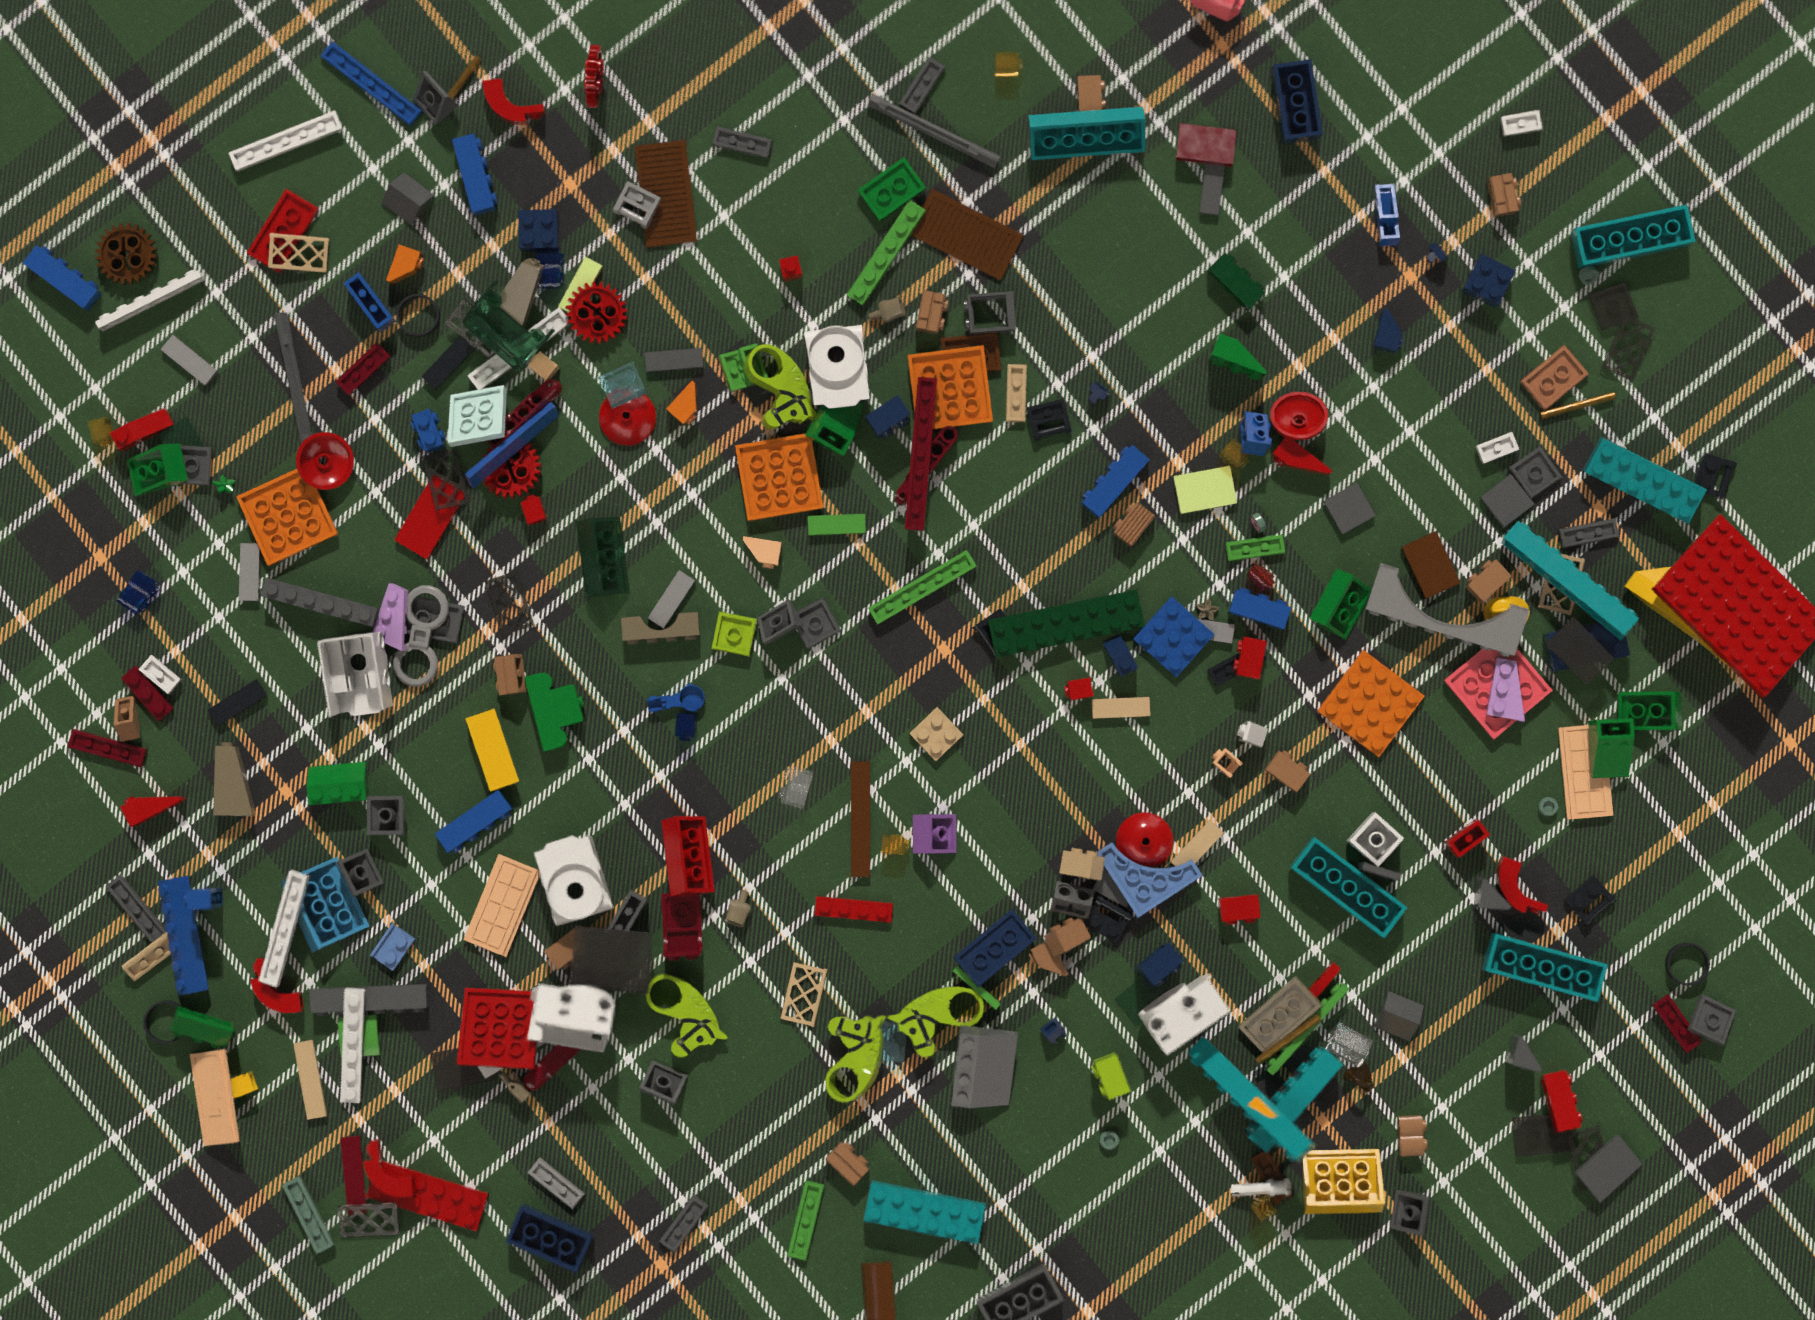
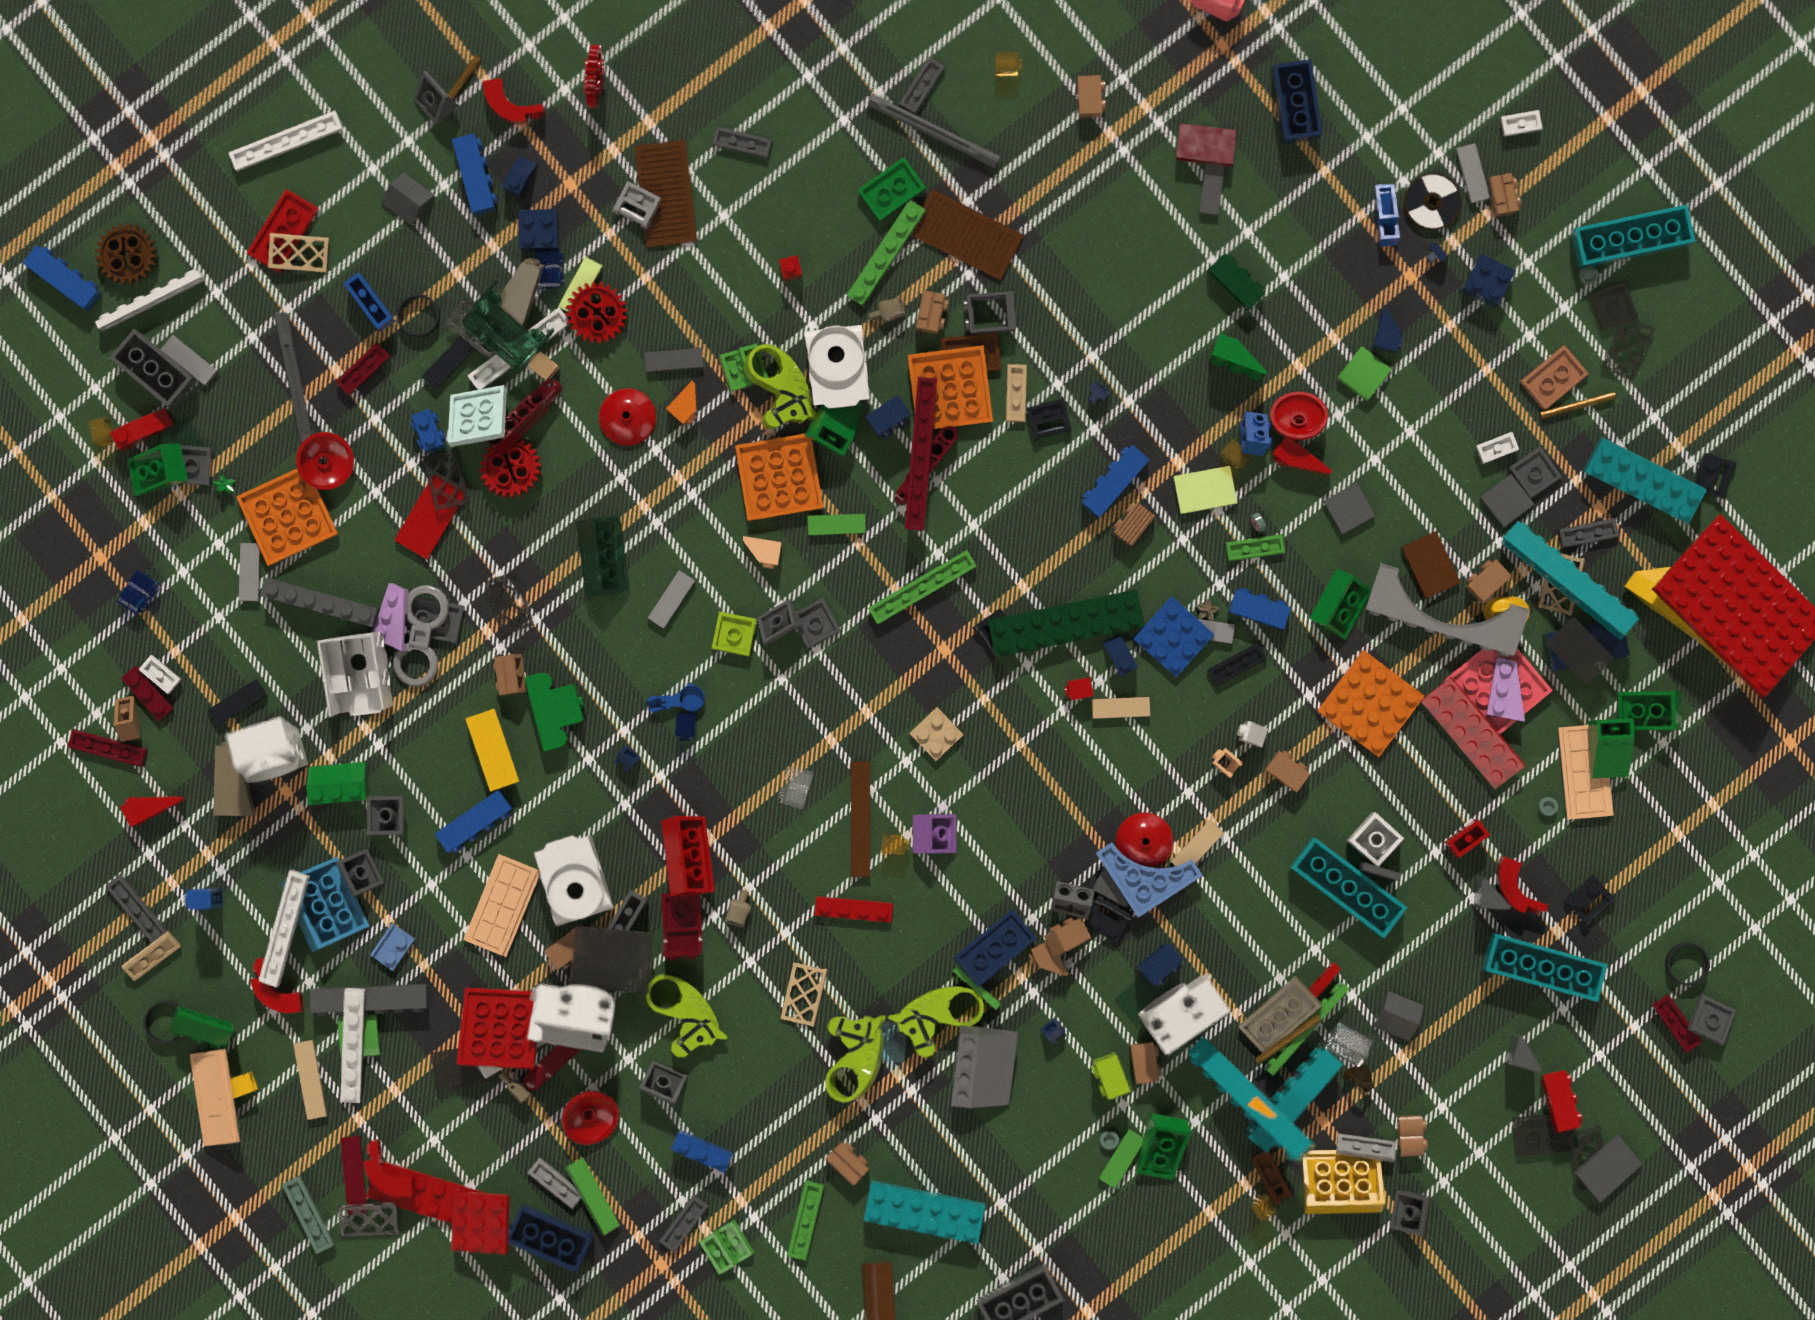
blue brick [158,876,209,995] -> none
blue tile [321,41,422,126] -> none
orange slope [386,245,424,285] -> none
blue tile [465,402,559,489] -> none
red brick [520,495,548,526] -> none
clear light blue plate [598,362,647,409] -> none
dark tan arch [621,612,701,645] -> none
teal brick [1028,107,1146,160] -> none
tan brick [1060,848,1105,880] -> none
red brick [1218,894,1261,925] -> none
white pin [1231,1178,1291,1197] -> none
red brick [1233,637,1267,680] -> none
clear red brick [1246,563,1275,591] -> none
none -> dark grey brick [109,329,198,409]
none -> white piece [226,717,309,782]
none -> red plate [451,1191,510,1254]
none -> dark blue slope [502,156,538,198]
none -> red dish [561,1091,619,1145]
none -> bright green tile [565,1158,620,1236]
none -> dark blue tile [615,745,641,771]
none -> blue brick [671,1130,733,1173]
none -> bright green slope [699,1220,755,1275]
none -> bright green tile [1099,1129,1143,1188]
none -> medium nougat brick [1129,1041,1162,1084]
none -> green slope [1136,1113,1191,1180]
none -> light grey tile [1336,1134,1396,1162]
none -> bright green slope [1337,346,1392,401]
none -> piece [1404,173,1461,230]
none -> red plate [1421,676,1526,789]
none -> light grey tile [1456,143,1490,204]

